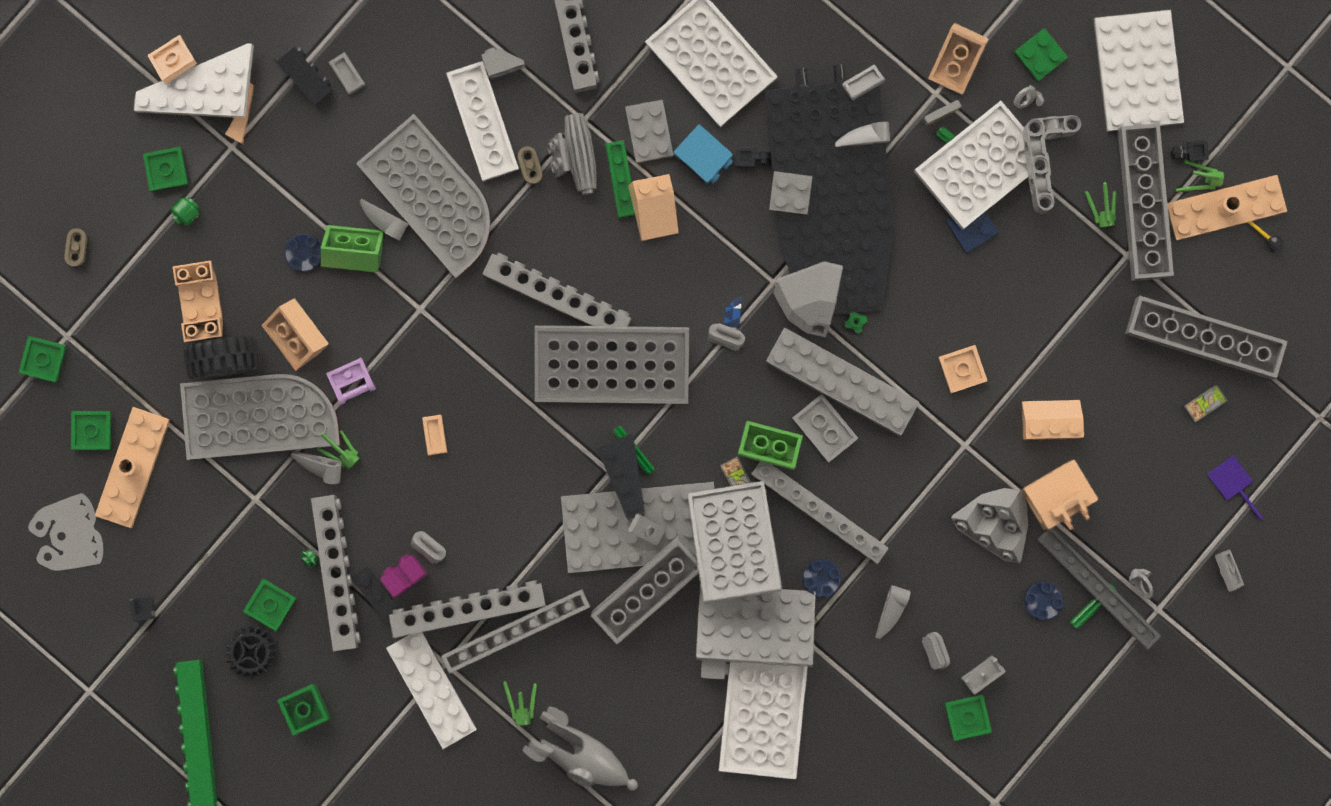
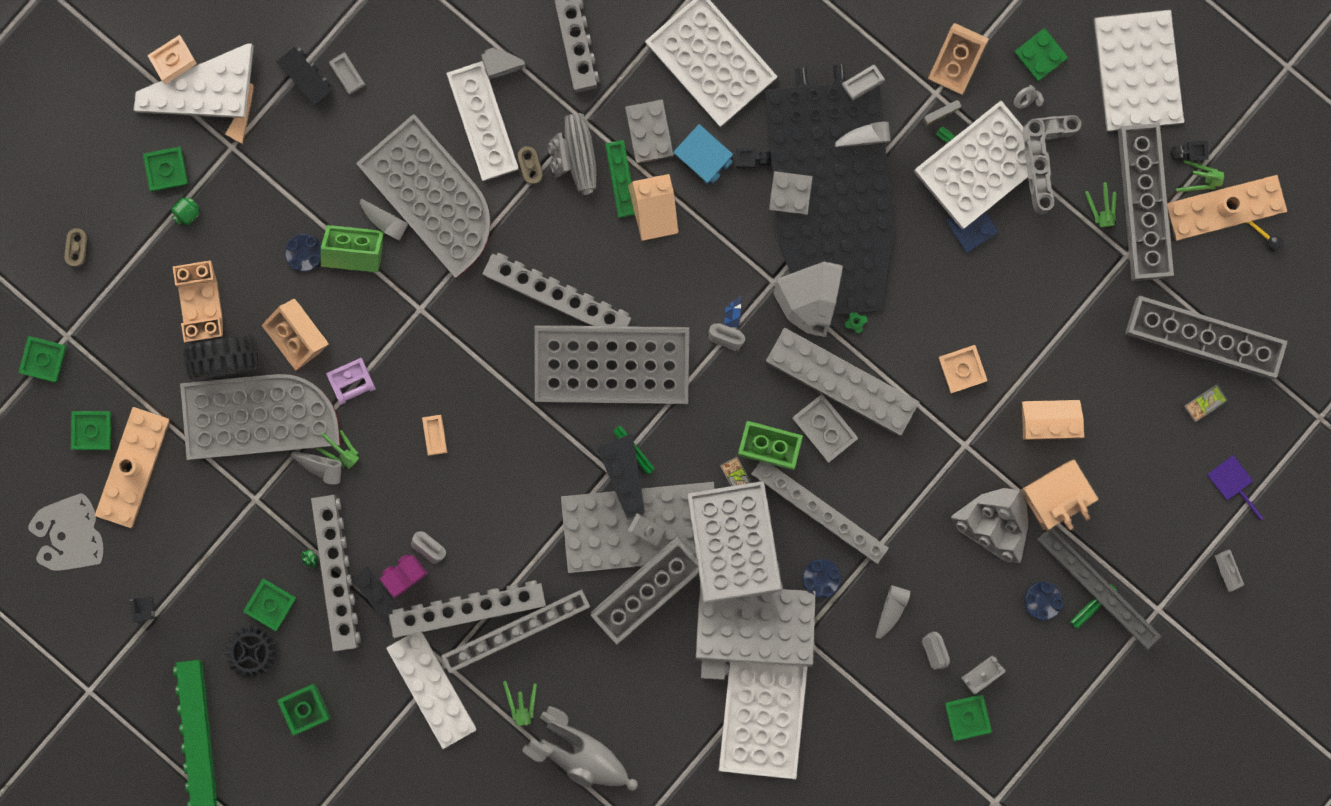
light grey piece [1129,568,1153,599] -> none

